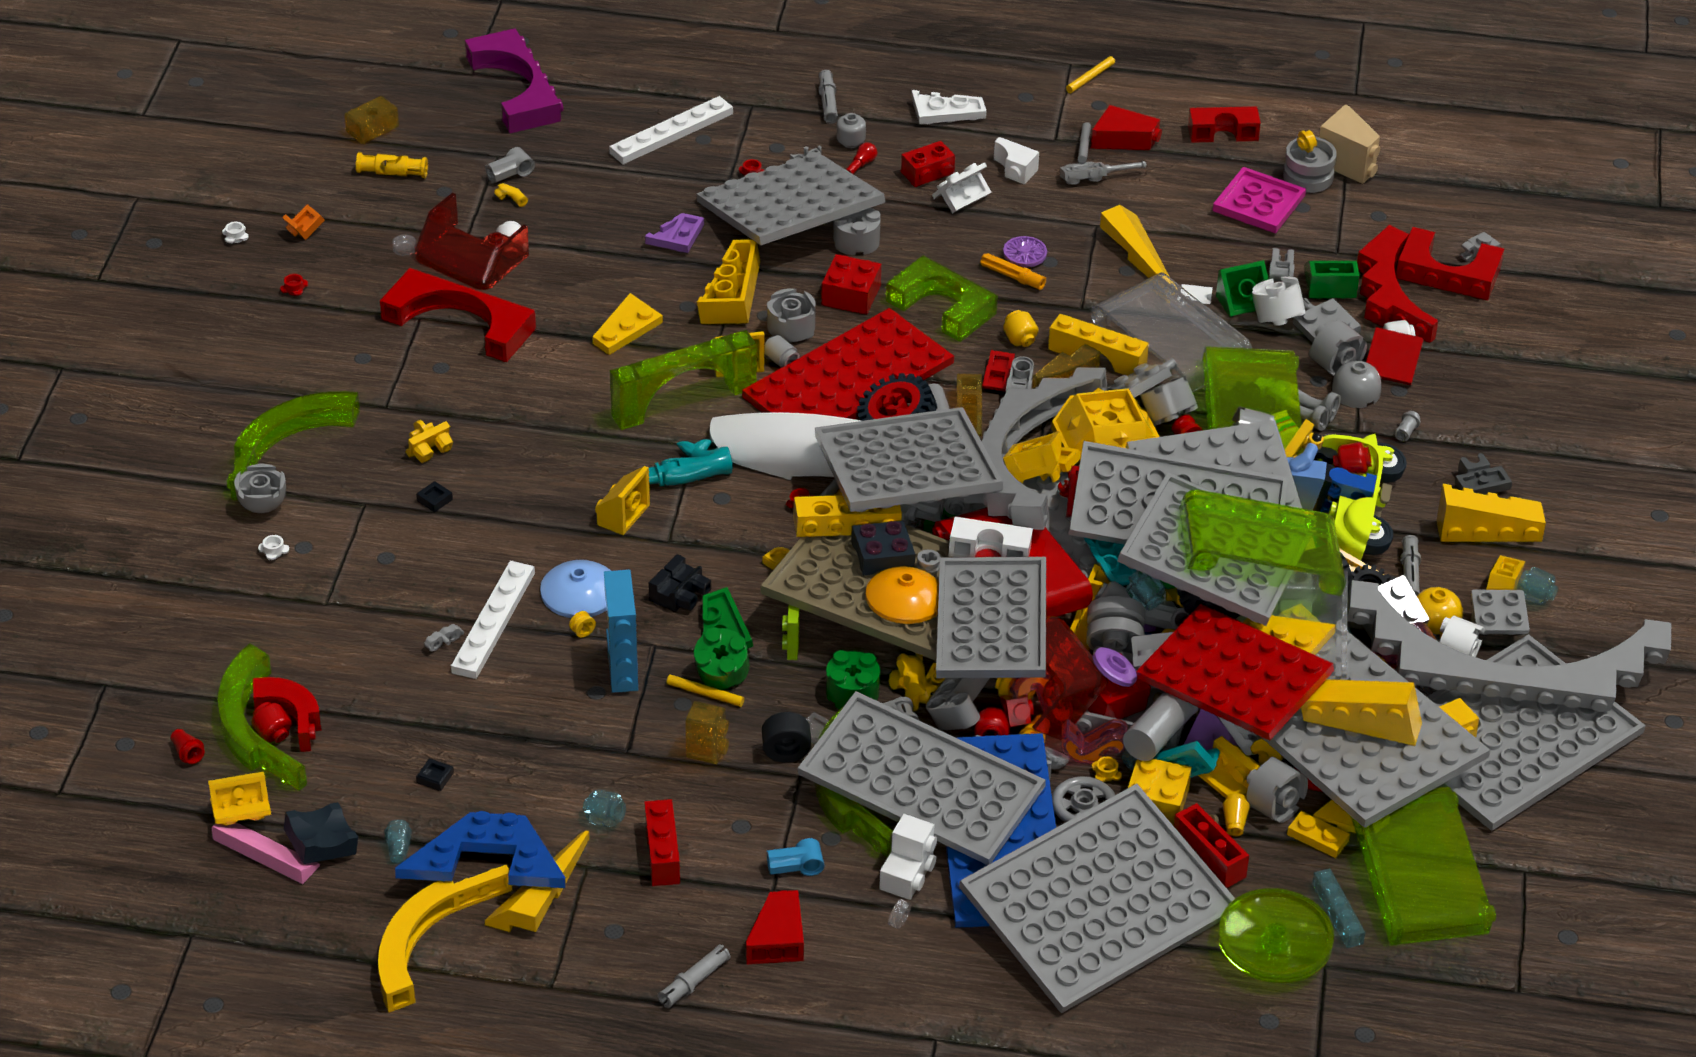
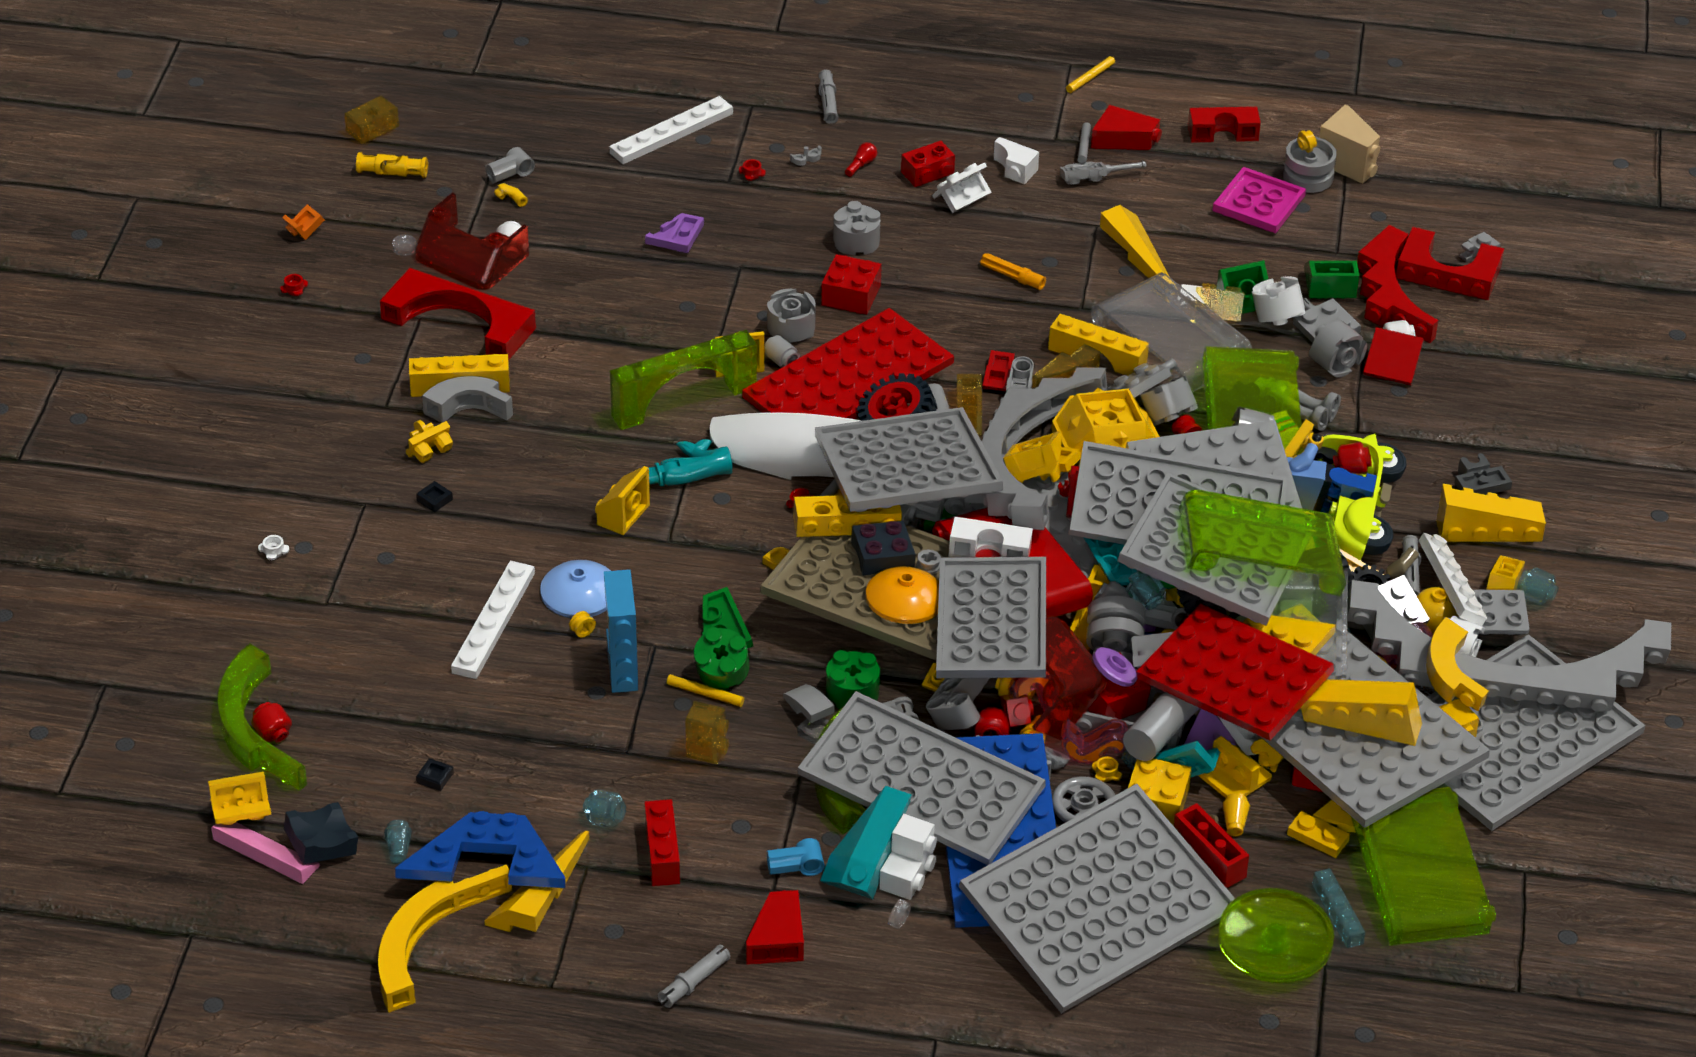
red cone [170,729,205,764] -> none
white plate [222,222,249,243] -> none
clear neon green arch [227,391,360,500] -> none
light grey cylinder [234,464,286,513] -> none
red arch [253,677,322,752] -> none
light grey piece [424,624,464,652] -> none
magenta arch [465,28,564,133] -> none
yellow wing [593,293,663,355] -> none
black hips [648,554,711,612] -> none
light grey plate [696,152,885,245] -> none
yellow wedge [697,240,760,324] -> none
black tyre [762,712,811,763] -> none
lime plate [782,605,799,660] -> none
light grey head [837,113,866,148] -> none
clear neon green arch [886,255,998,342] -> none
yellow animal [889,653,939,712] -> none
white wing [911,90,986,124] -> none
medium lavender wheel [1003,236,1047,267] -> none
yellow head [1003,310,1039,347] -> none
light grey brick [1246,757,1308,822] -> none
light grey piece [1269,248,1294,282] -> none
light grey cylinder [1332,361,1381,408] -> none
light grey pin [1394,411,1421,441] -> none
none -> yellow arch [409,354,510,397]
none -> light grey arch [422,376,513,423]
none -> light grey slope [783,684,834,723]
none -> teal wedge [820,786,912,899]
none -> clear yellow slope [1196,283,1245,323]
none -> dark tan arm [1386,547,1419,581]
none -> white plate [1418,532,1487,626]
none -> yellow arch [1426,617,1489,711]

